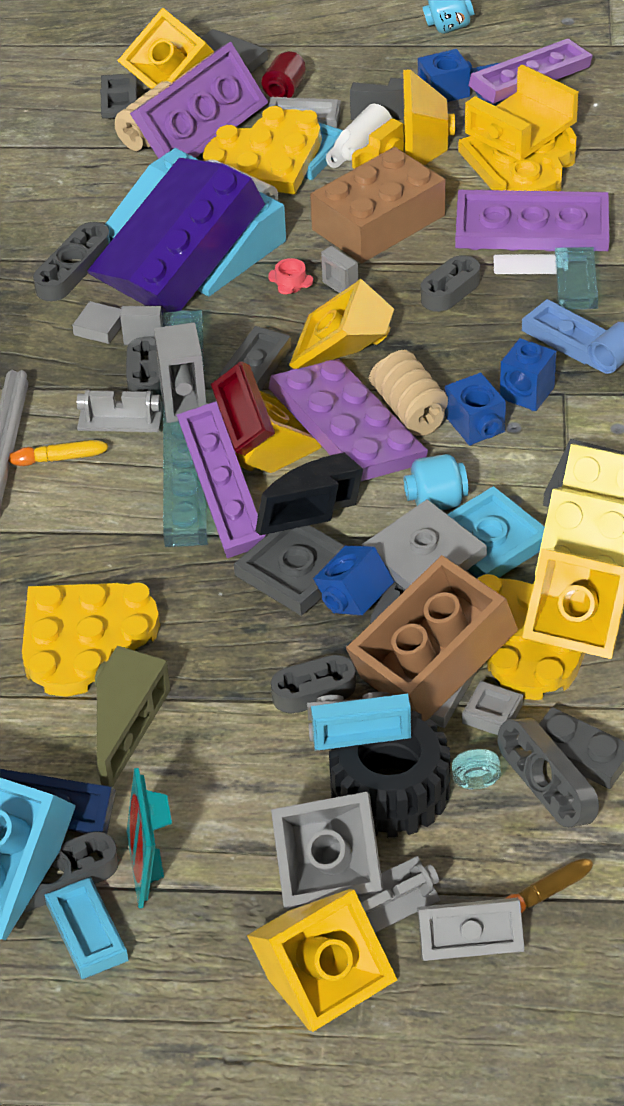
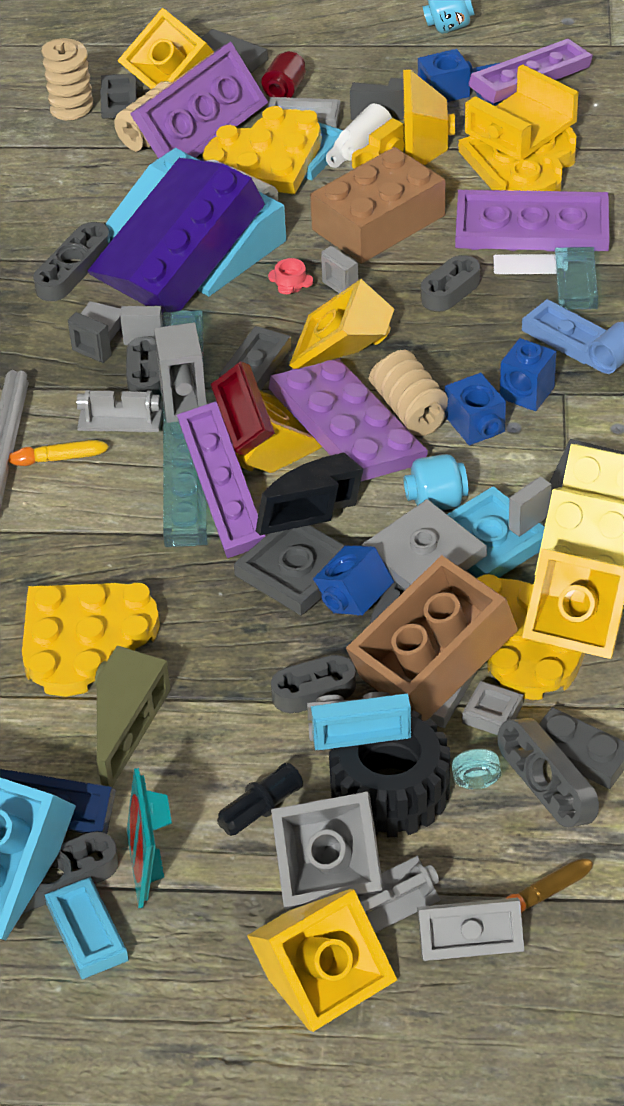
none -> tan piece [41,38,93,121]
none -> dark grey tile [68,312,112,363]
none -> black axle [217,763,303,836]
none -> light grey tile [509,476,552,537]

